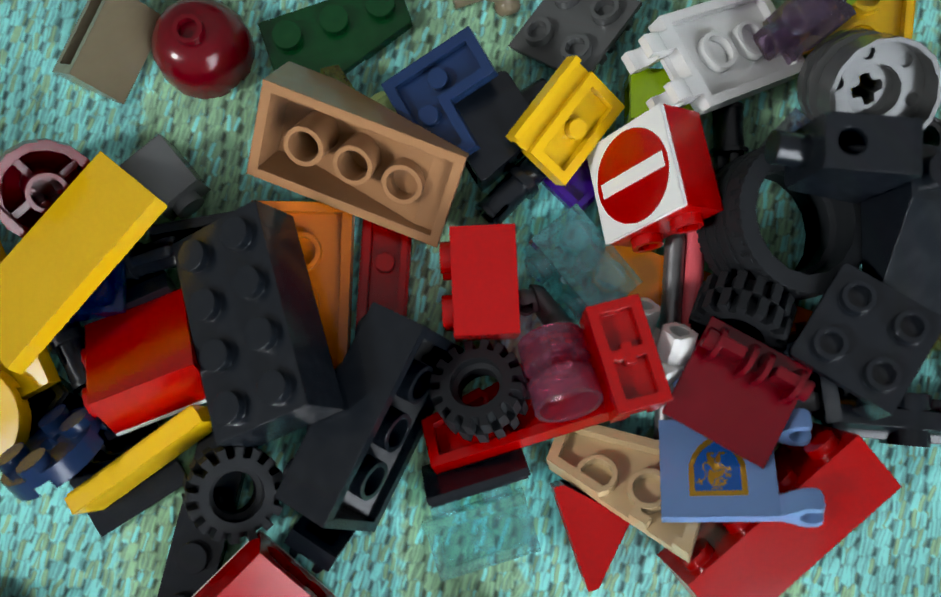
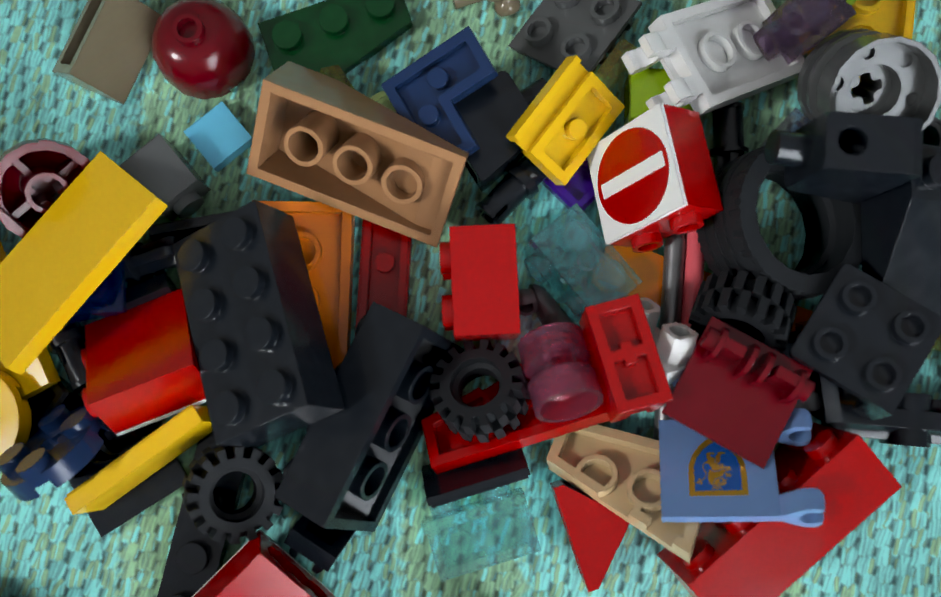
none -> medium azure tile [183,101,252,172]
none -> clear yellow tile [595,39,637,92]

